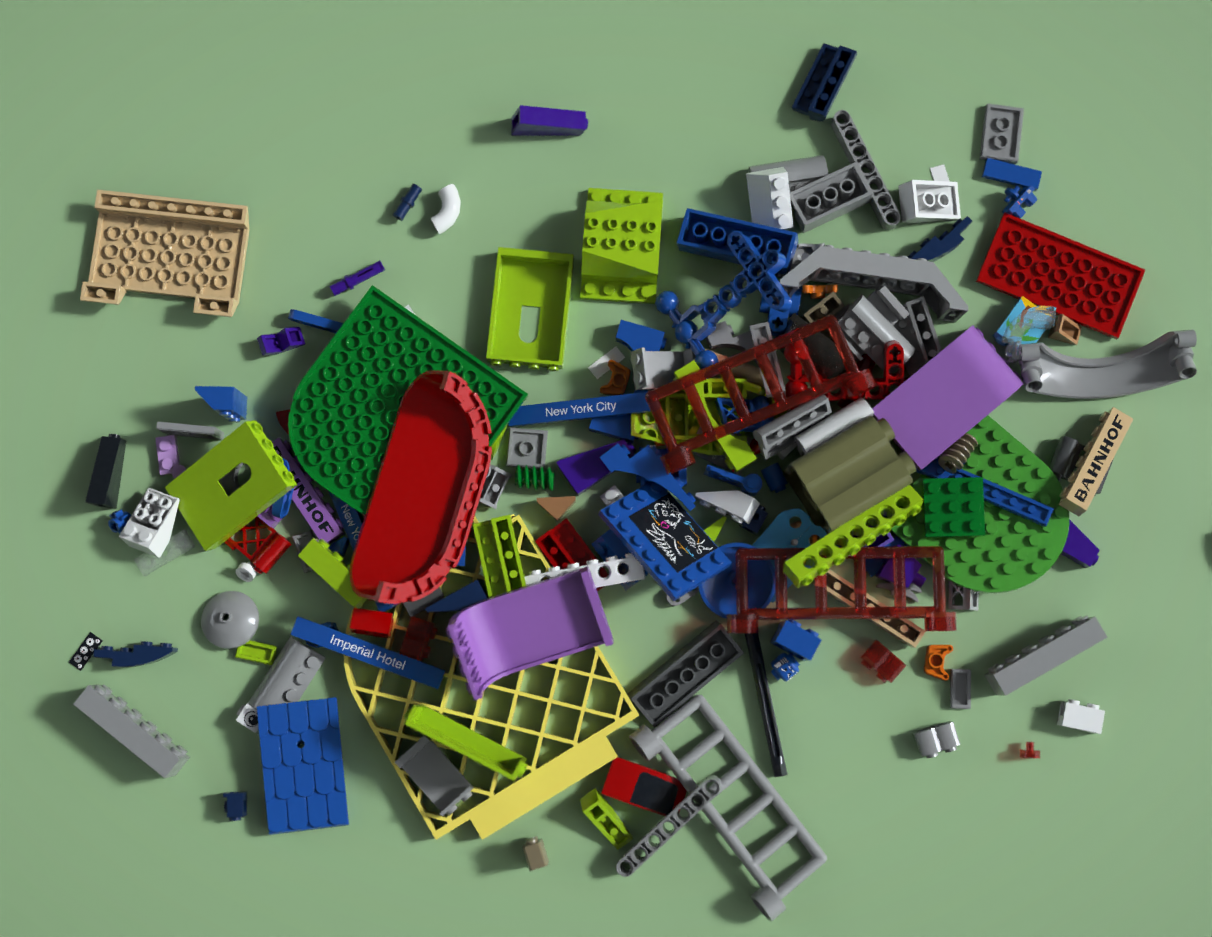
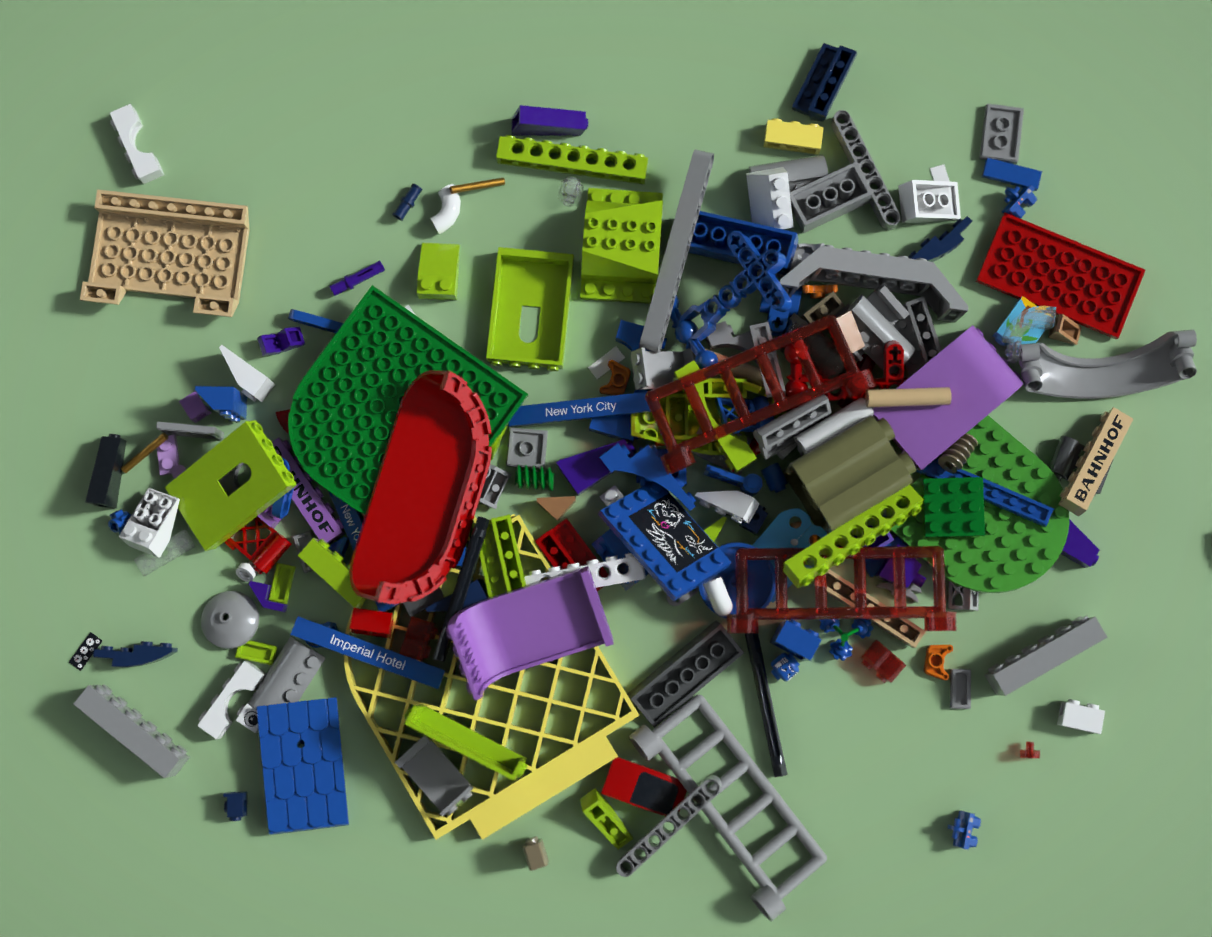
light grey brick [914,721,961,759] -> none
none -> white arch [110,104,164,184]
none -> pearl gold bar [121,433,168,473]
none -> medium lavender panel [179,392,212,423]
none -> white arch [197,661,266,739]
none -> white slope [219,345,276,402]
none -> dark purple slope [249,581,288,612]
none -> lime tile [268,563,296,604]
none -> lime slope [417,243,460,300]
none -> black piece [433,516,490,662]
none -> pearl gold bar [450,178,505,194]
none -> lime brick [496,135,648,185]
none -> clear head [557,177,583,206]
none -> light grey beam [640,150,714,352]
none -> white cylinder [703,577,733,616]
none -> light yellow brick [763,118,824,155]
none -> blue plant [820,611,873,661]
none -> tile [833,311,865,354]
none -> tan piece [865,387,951,408]
none -> blue hips [947,810,981,850]

